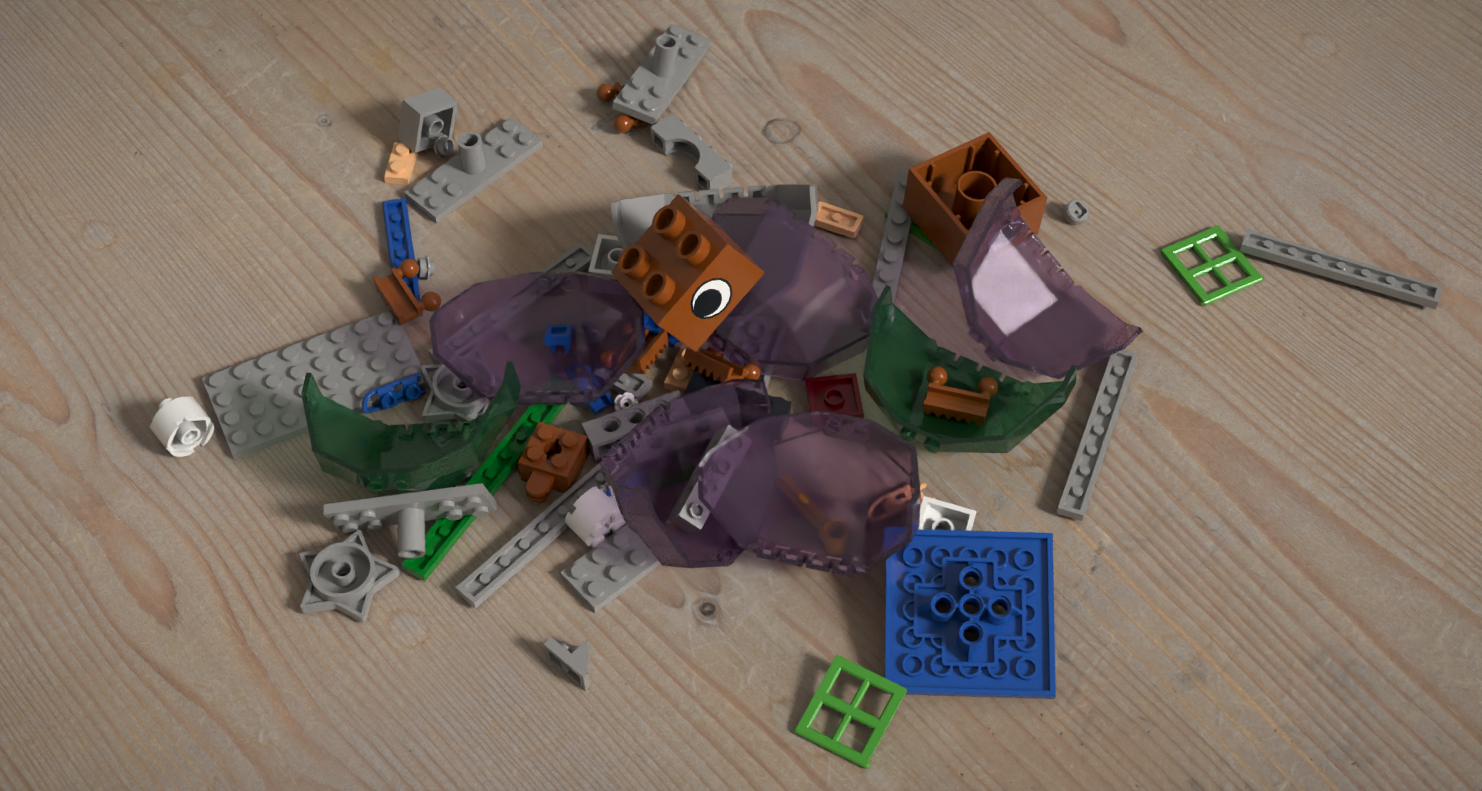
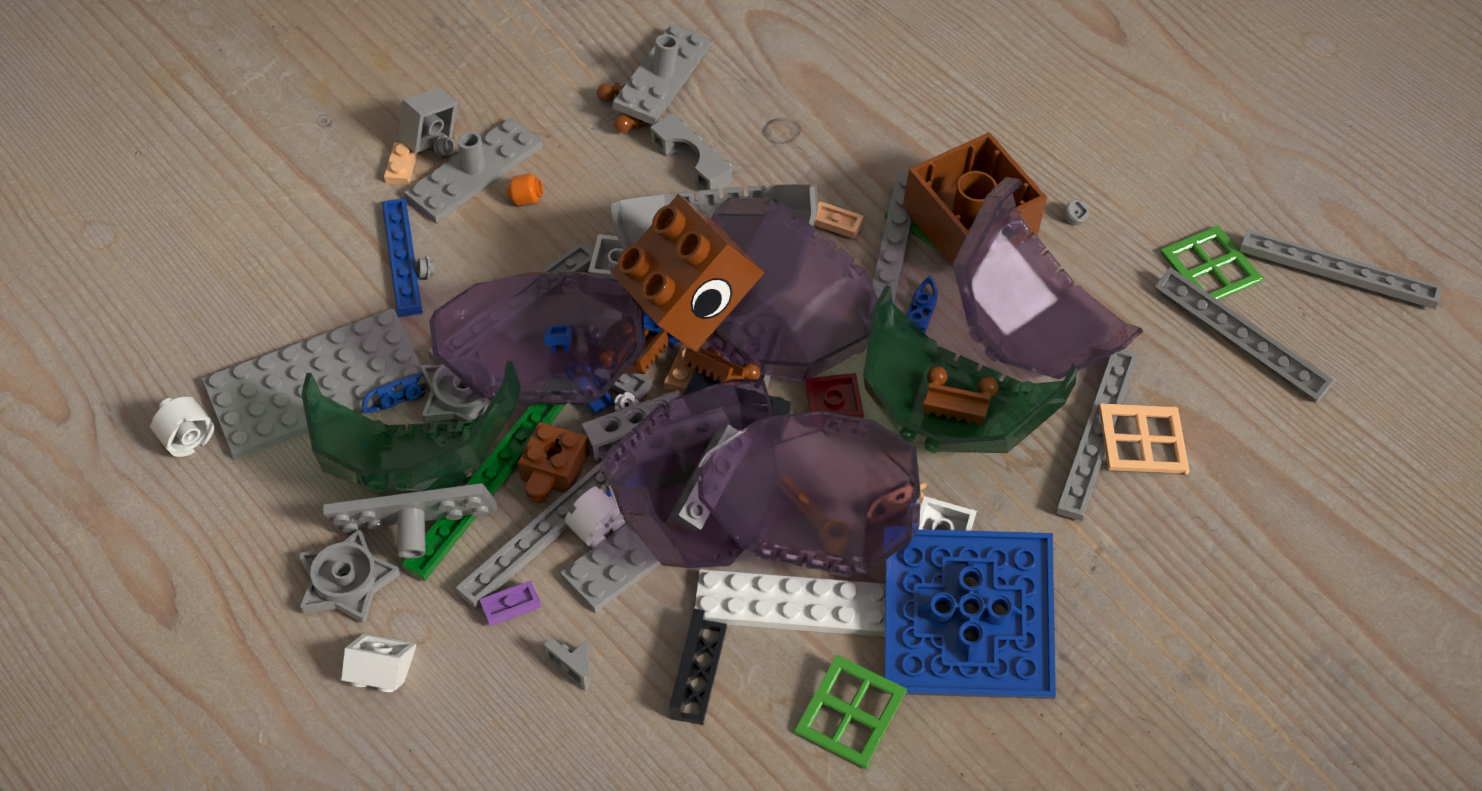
dark orange gear [373,259,441,326] -> none
none -> white slope [341,634,416,692]
none -> medium lavender plate [479,580,541,627]
none -> orange head [506,173,543,207]
none -> black fence [669,608,727,725]
none -> white plate [695,569,972,641]
none -> blue piece [901,276,938,337]
none -> light nougat window [1098,403,1190,475]
none -> light grey plate [1155,267,1335,402]

